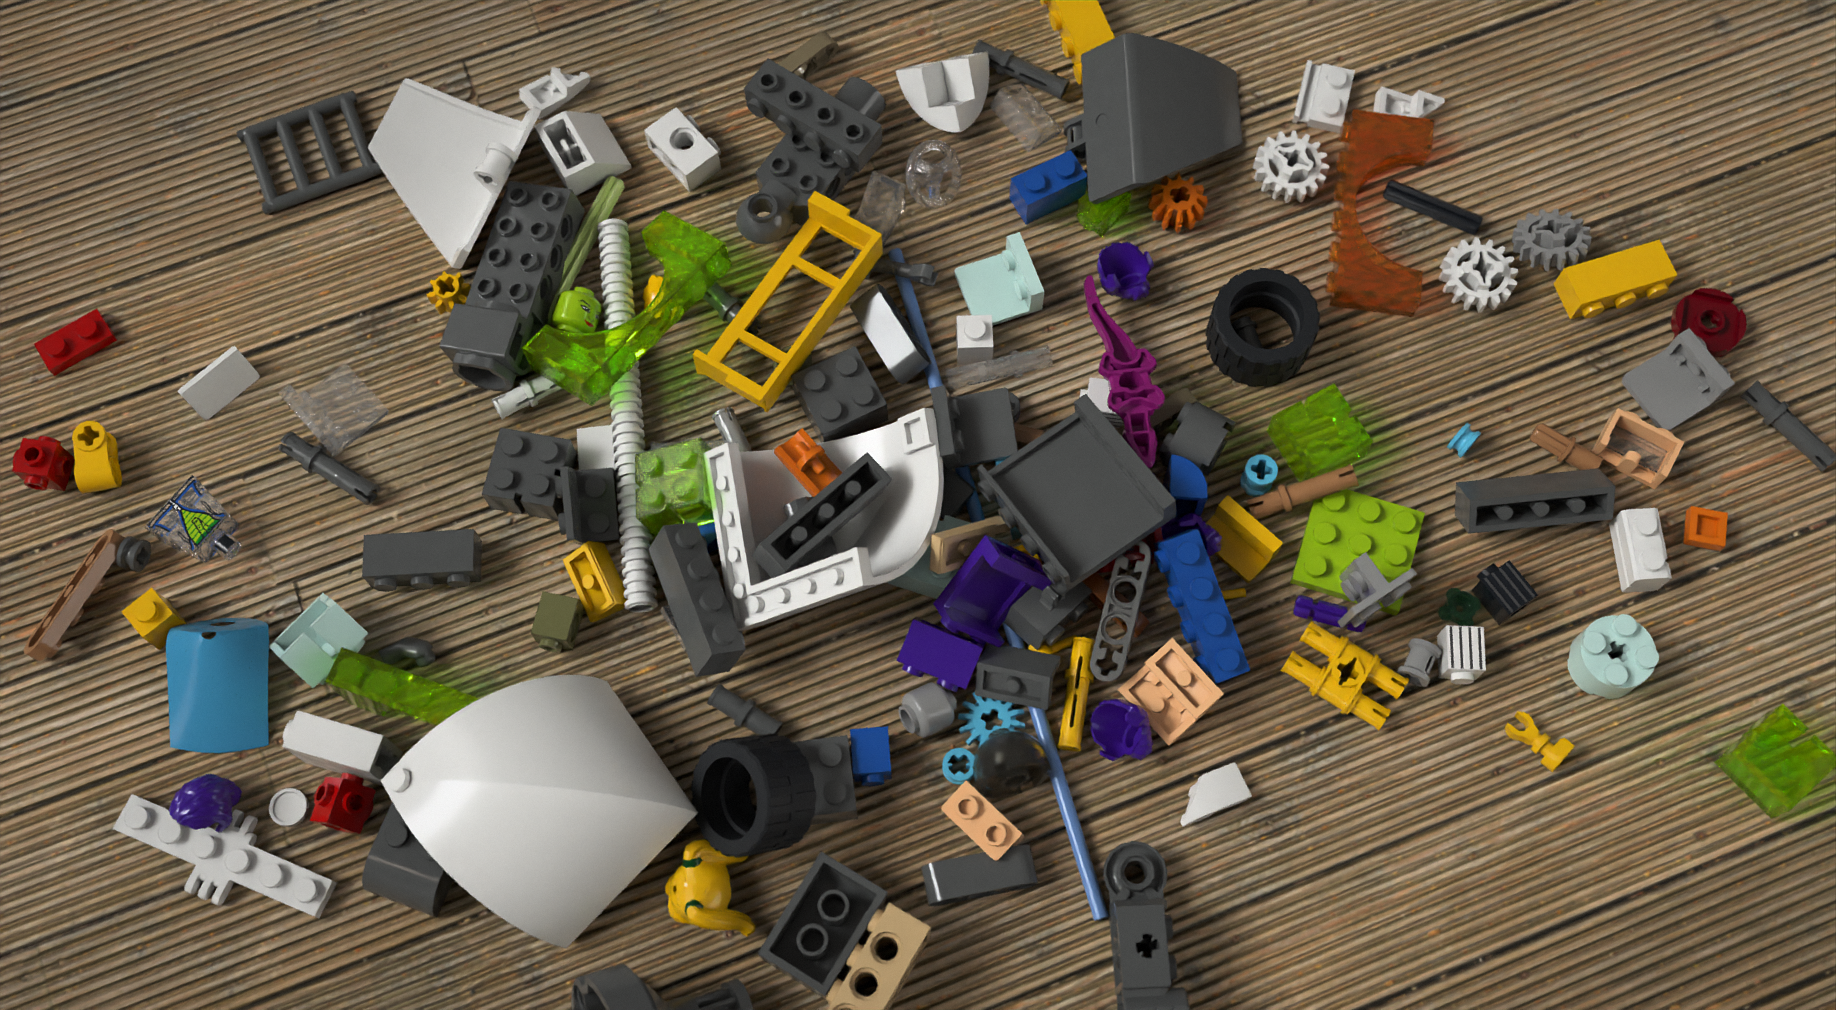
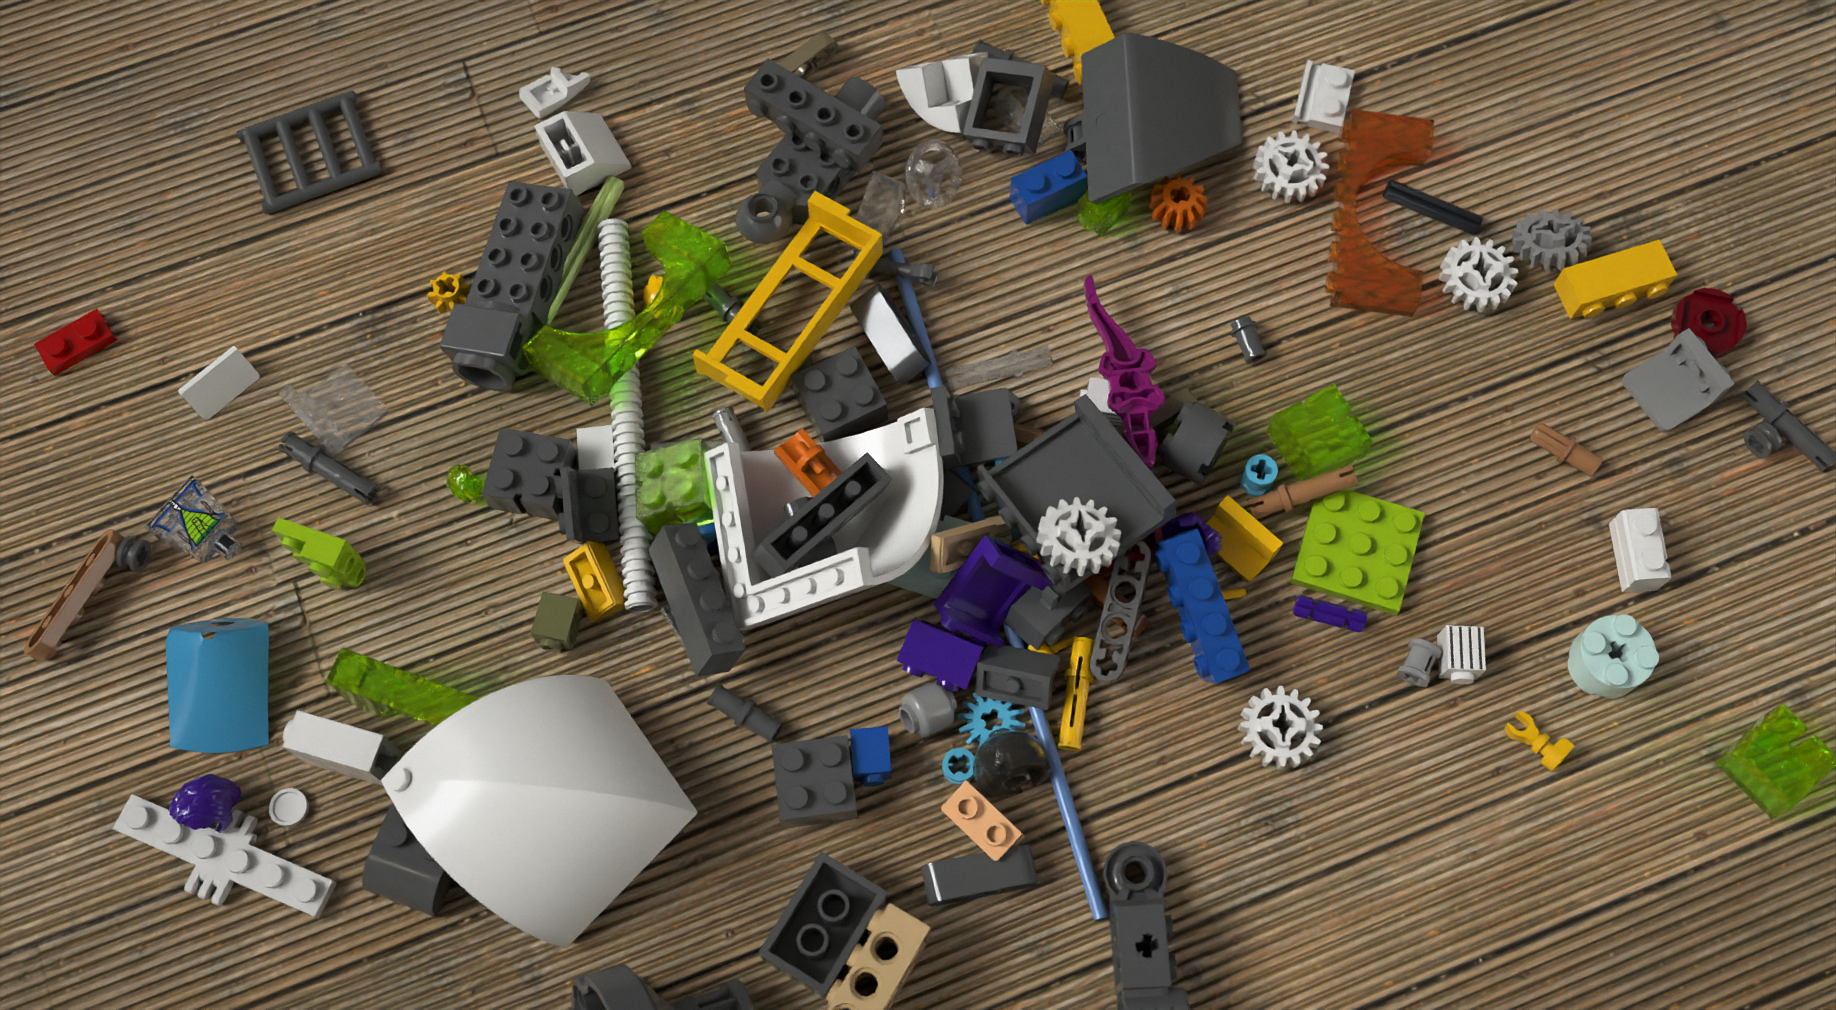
red brick [12,436,75,491] -> none
yellow piece [72,421,122,494] -> none
yellow brick [121,588,187,650] -> none
light aqua piece [269,593,368,688] -> none
red brick [309,773,376,834] -> none
dark grey brick [362,529,482,592] -> none
white panel [368,78,541,269] -> none
dark grey arm [379,637,436,667] -> none
white pin [491,351,597,419] -> none
lime head [551,287,602,341] -> none
white brick [644,107,721,192] -> none
yellow hair [665,839,756,937] -> none
black tyre [691,733,816,858] -> none
light aqua bracket [954,232,1044,326] -> none
white brick [956,315,993,365] -> none
dark purple hair [1090,699,1153,761] -> none
dark purple hair [1097,242,1154,301] -> none
light nougat slope [1118,638,1224,746] -> none
blue brick [1163,455,1207,518] -> none
white slope [1180,762,1252,827] -> none
black tyre [1205,268,1320,387] -> none
yellow pin [1281,620,1410,731] -> none
light grey bracket [1337,553,1417,628] -> none
white slope [1372,86,1445,129] -> none
clear green plate [1438,588,1481,626] -> none
medium azure bush [1447,422,1482,458] -> none
dark grey brick [1455,468,1616,534] -> none
black brick [1471,560,1538,625] -> none
light nougat window [1591,408,1684,489] -> none
orange plate [1683,506,1728,551] -> none
none -> lime plate [272,517,366,590]
none -> clear neon green plate [446,463,484,503]
none -> dark grey window [963,57,1055,157]
none -> white gear [1037,497,1121,576]
none -> white gear [1238,686,1323,770]
none -> dark grey bush [1744,422,1782,458]

